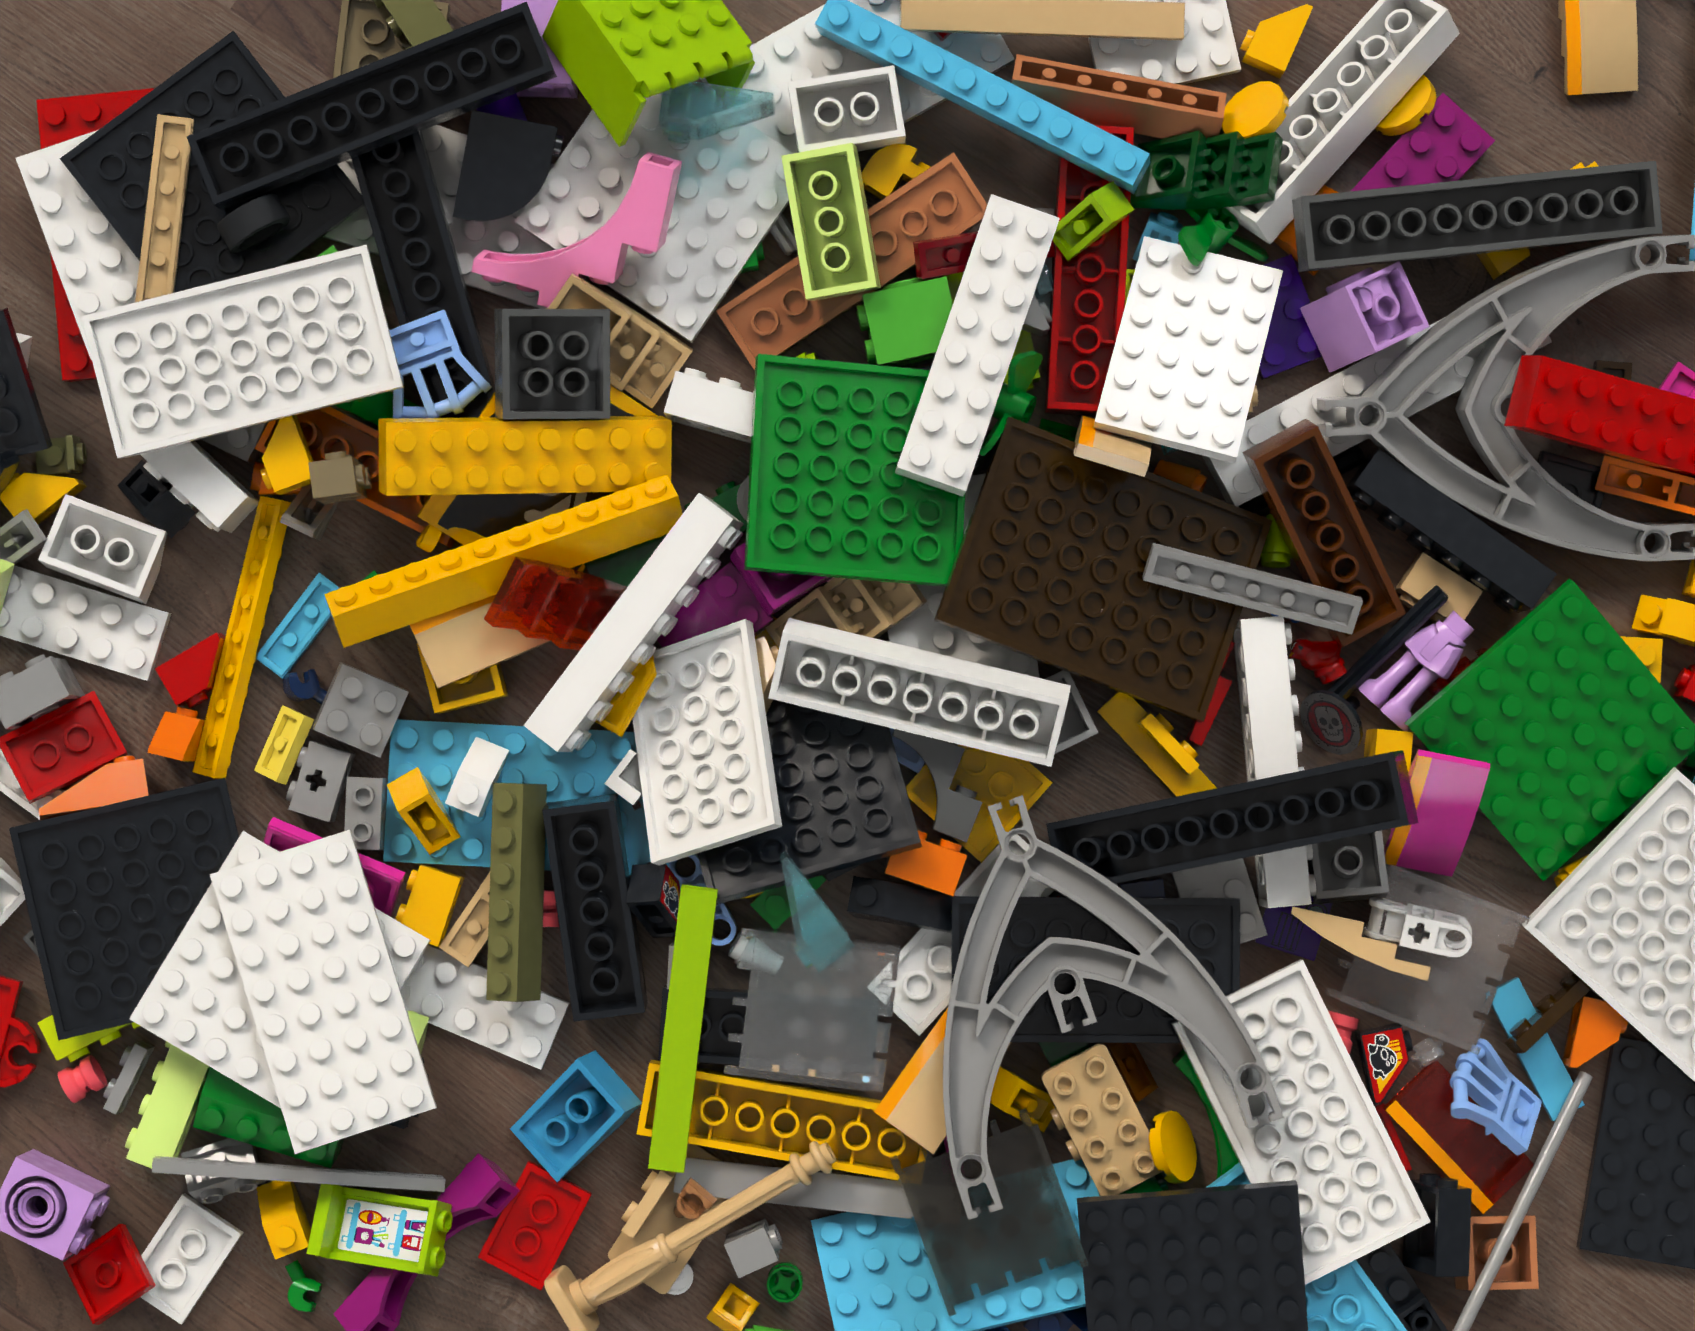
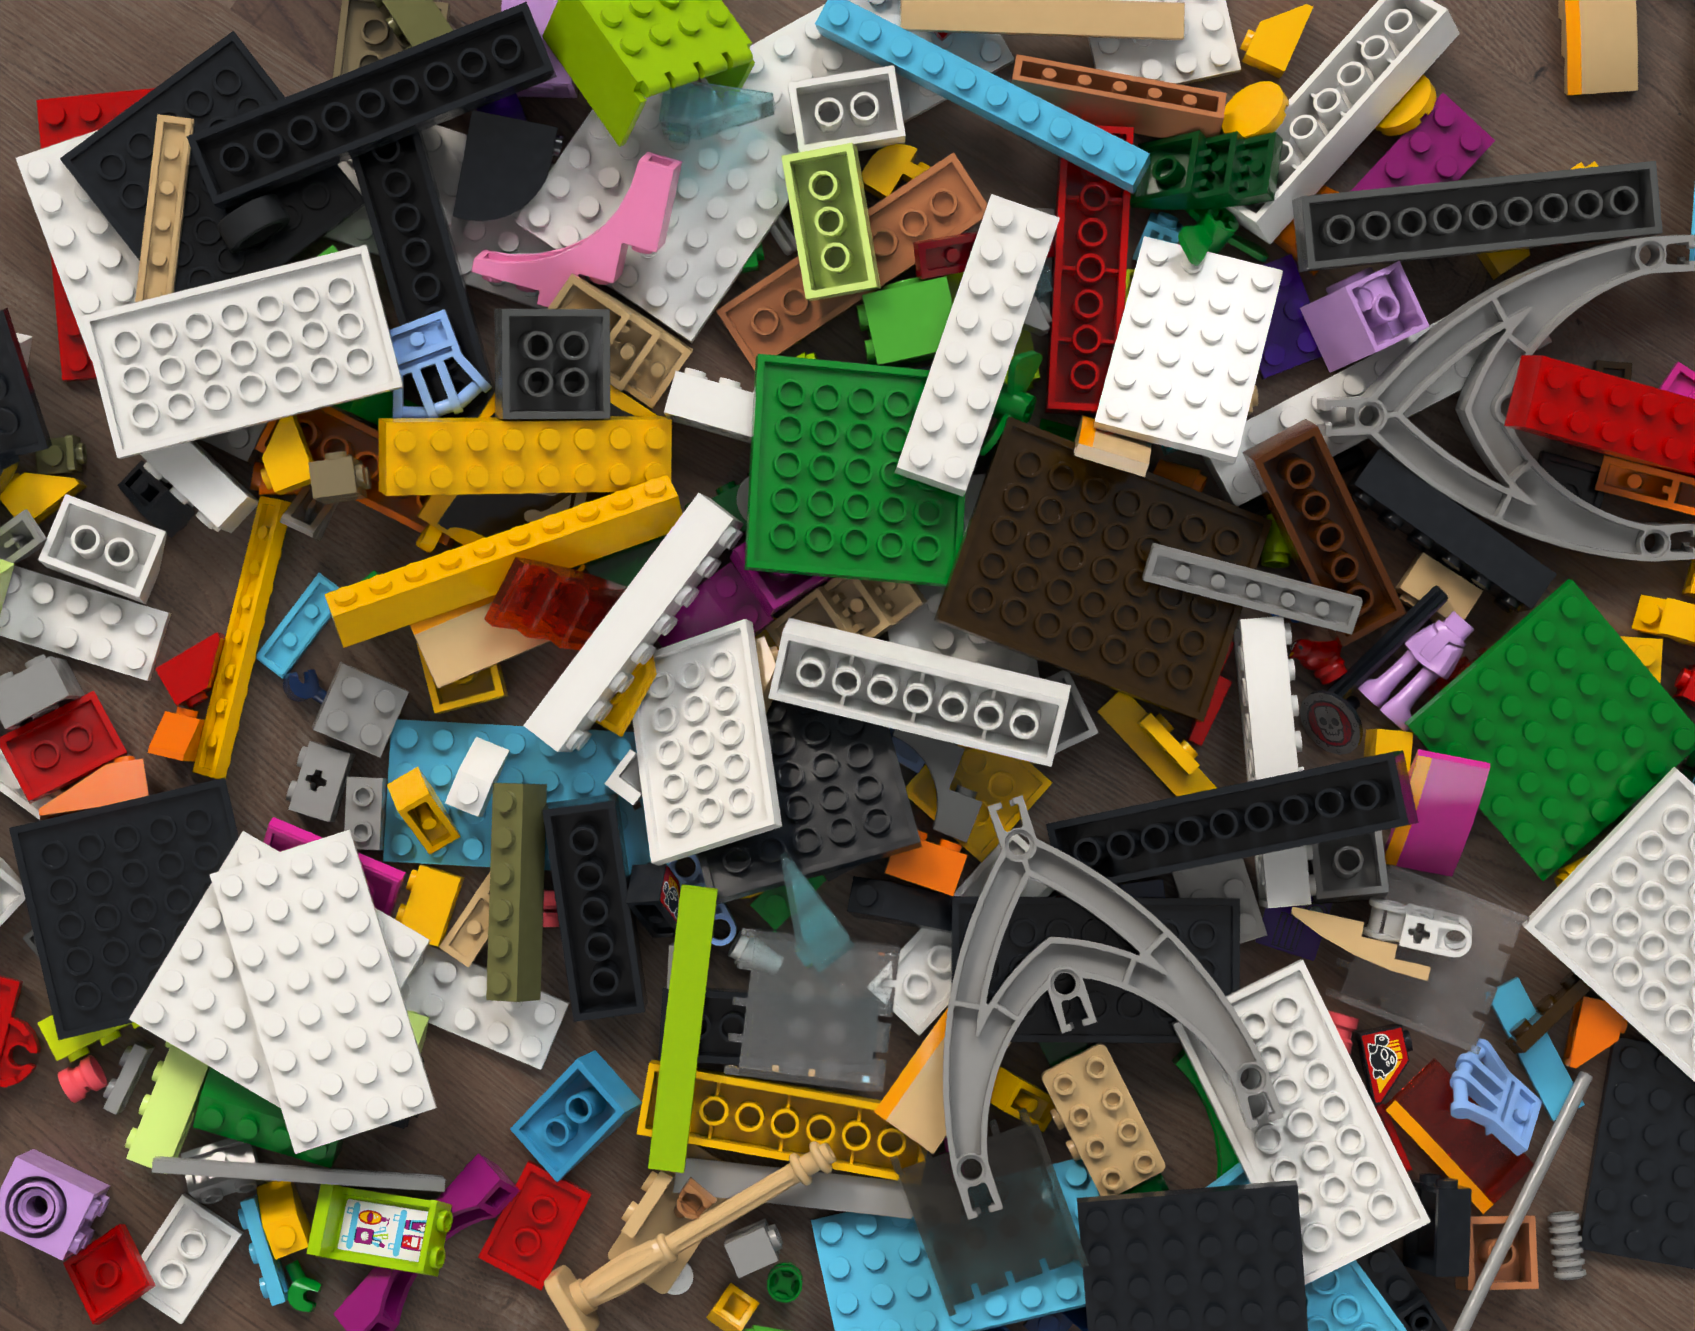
light yellow plate [254,705,314,785] -> none
lime slope [1053,181,1135,261] -> none
reddish brown plate [1095,1043,1159,1103] -> none
yellow tile [1149,1110,1197,1184] -> none
clear plate [1410,1037,1445,1069] -> none
none -> medium azure plate [238,1195,289,1306]
none -> light grey piece [1547,1211,1586,1280]

